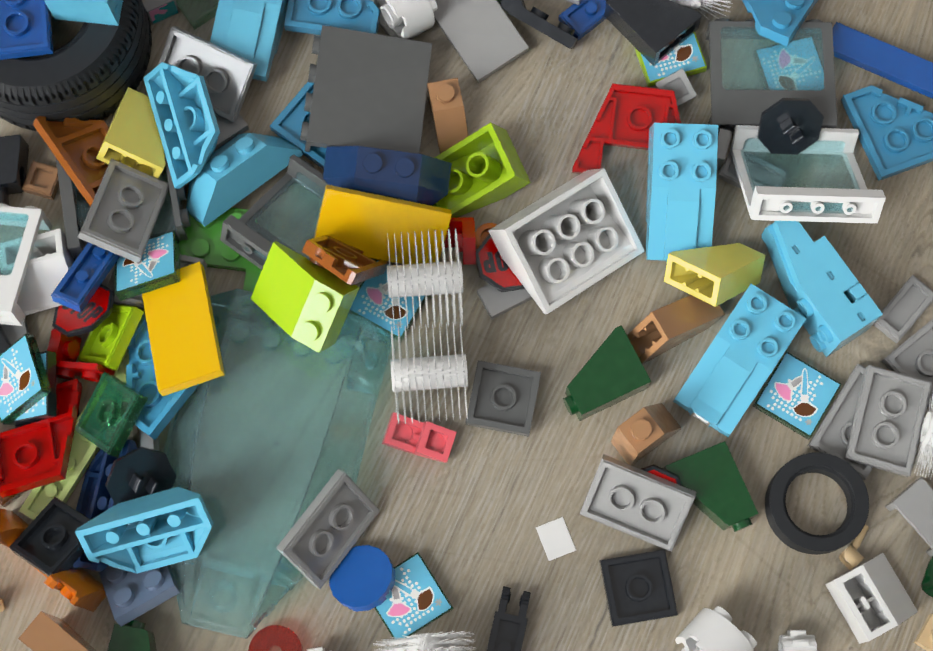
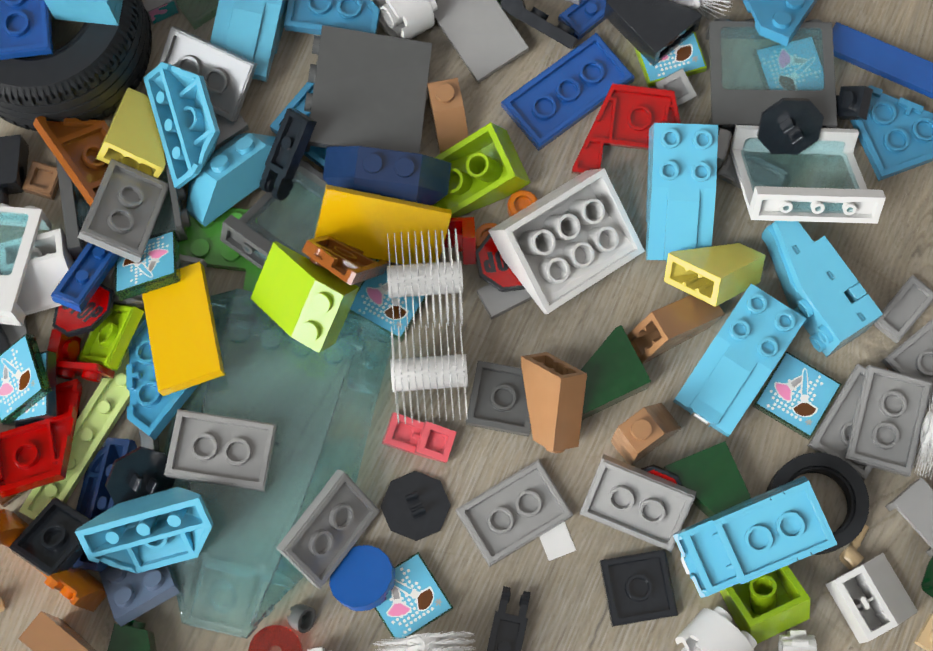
clear green tile [75,371,148,458] -> none
none -> light grey tile [164,409,278,492]
none -> black hinge [259,108,317,201]
none -> dark grey hinge [287,604,316,633]
none -> black piece [380,471,451,541]
none -> light grey tile [455,459,573,567]
none -> blue tile [501,33,635,151]
none -> orange tile [507,190,538,217]
none -> medium nougat slope [521,352,587,453]
none -> medium azure piece [673,476,837,598]
none -> lime slope [720,565,810,644]
none -> black plate [836,86,873,120]

